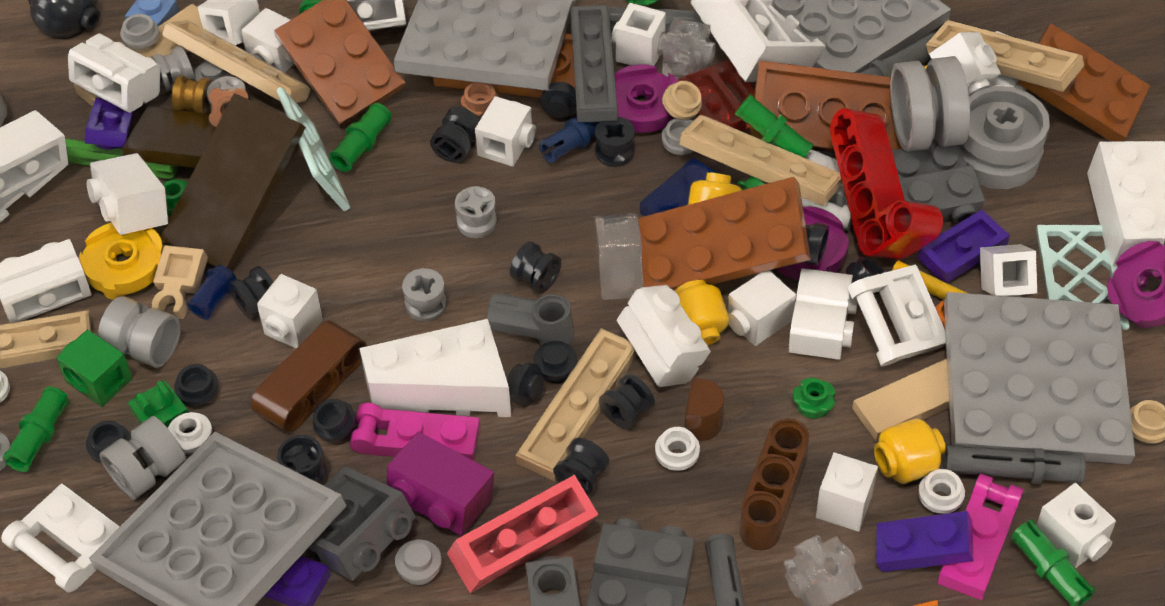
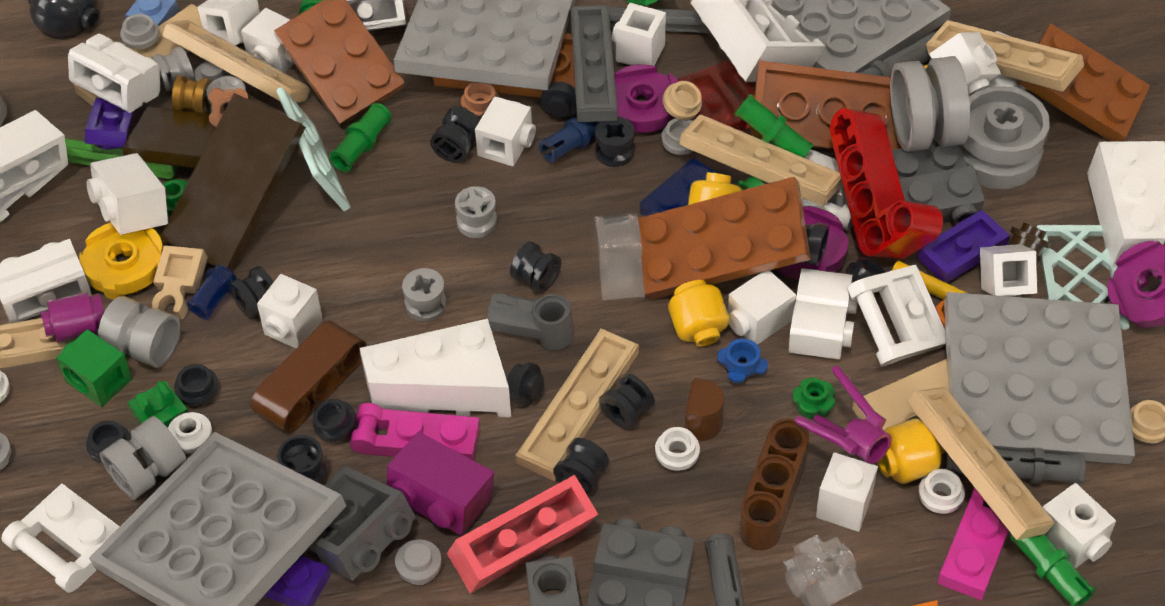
green pin [3,386,70,472] -> none
black plate [534,341,577,383] -> none
white brick [616,285,711,387] -> none
clear brick [657,18,716,85] -> none
dark purple plate [877,511,973,572] -> none
none -> magenta brick [40,292,104,343]
none -> blue plate [717,338,768,383]
none -> magenta plant [795,366,892,464]
none -> tan tile [907,387,1054,540]
none -> dark brown plate [1009,222,1051,256]

